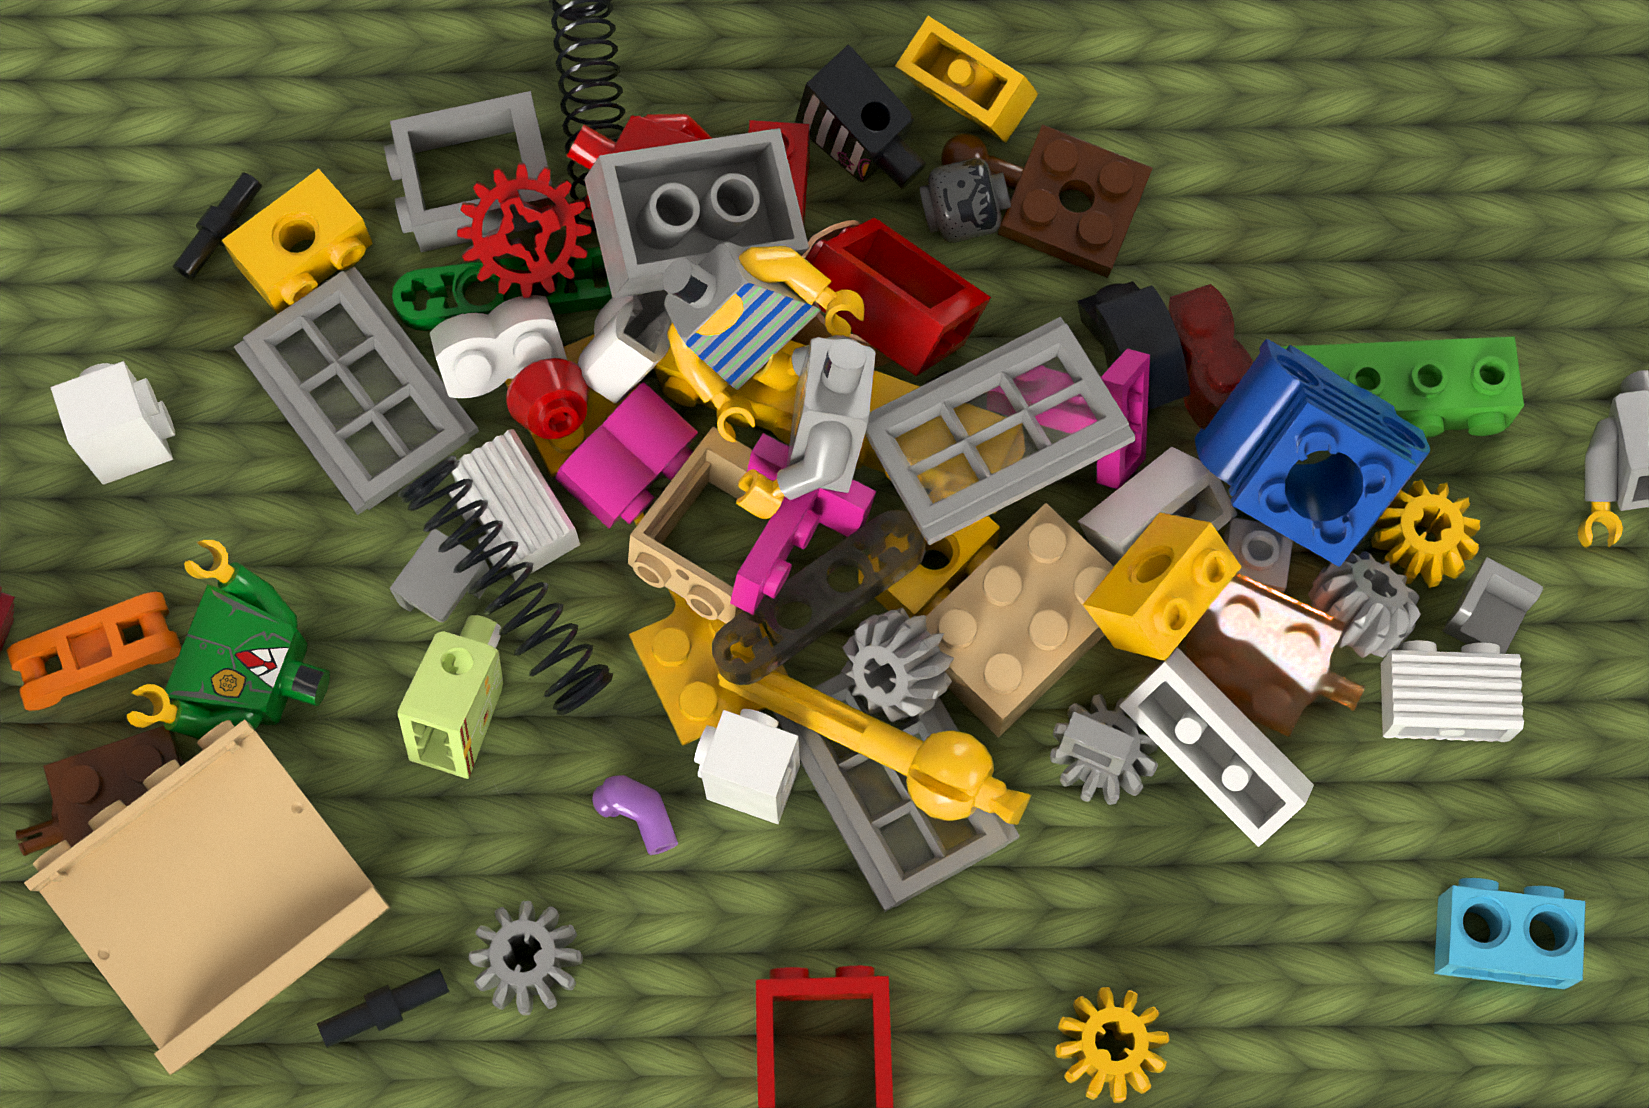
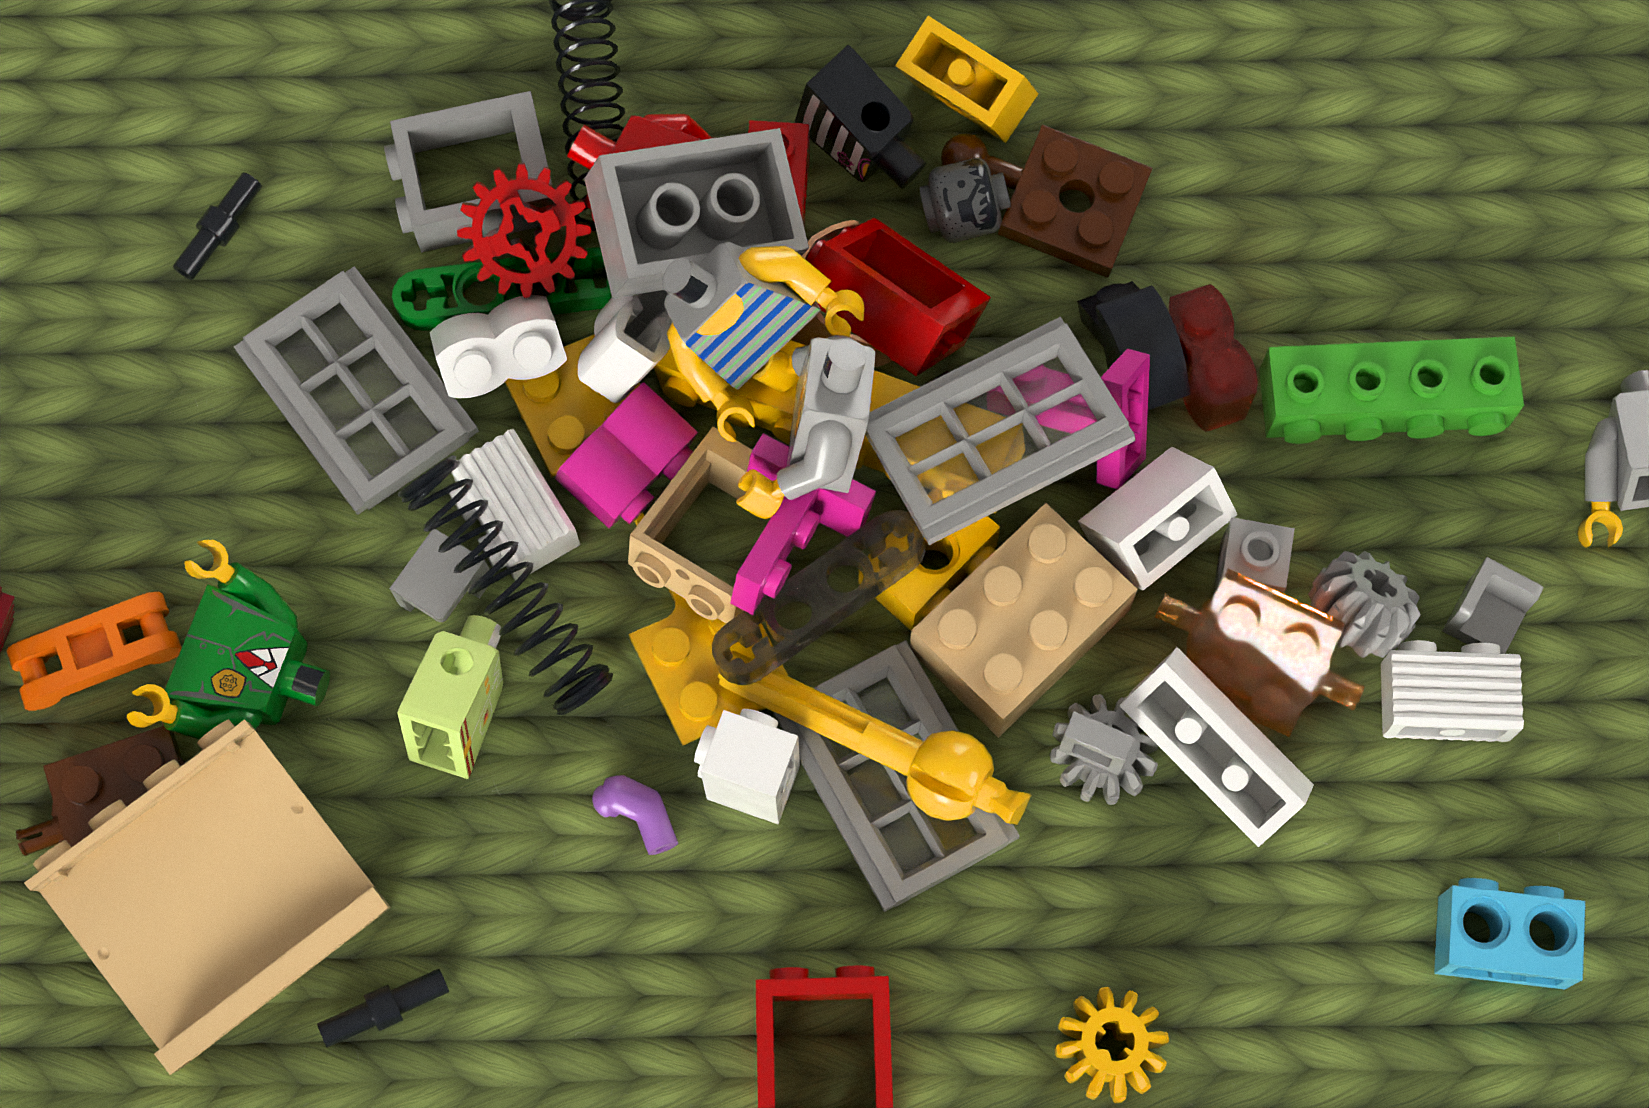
white brick [50,361,176,485] -> none
yellow brick [222,168,373,314] -> none
light grey gear [469,901,583,1015] -> none
red cone [506,358,590,439] -> none
light grey gear [841,607,954,722] -> none
yellow brick [1082,512,1241,661] -> none
blue piece [1194,338,1430,567] -> none
yellow gear [1371,479,1480,588] -> none

